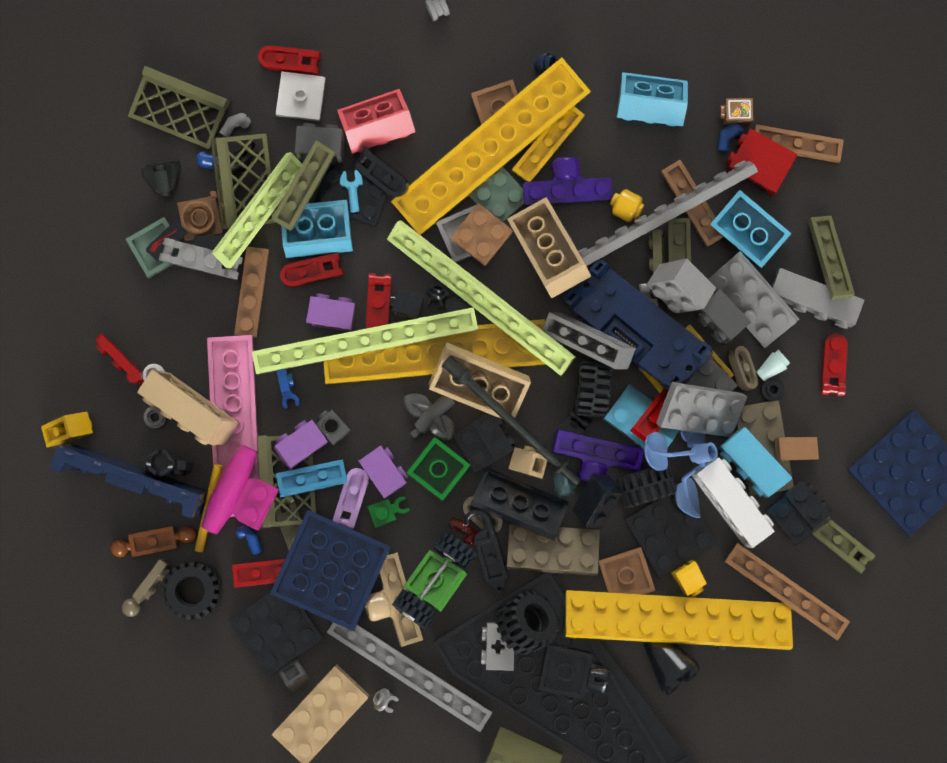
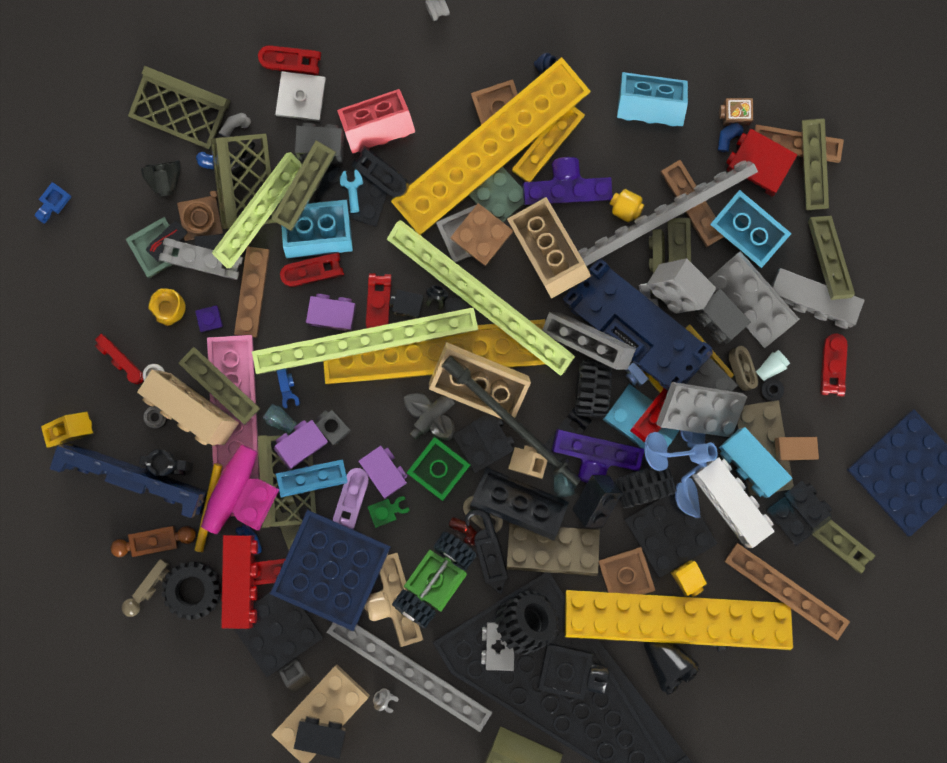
none -> blue plate [34,182,71,224]
none -> yellow hair [148,288,186,326]
none -> olive plate [178,347,261,425]
none -> dark purple plate [195,305,223,333]
none -> red brick [222,535,258,629]
none -> clear light blue cone [262,404,297,434]
none -> black brick [293,716,347,759]
none -> light blue plate [625,362,649,386]
none -> olive plate [801,118,829,210]

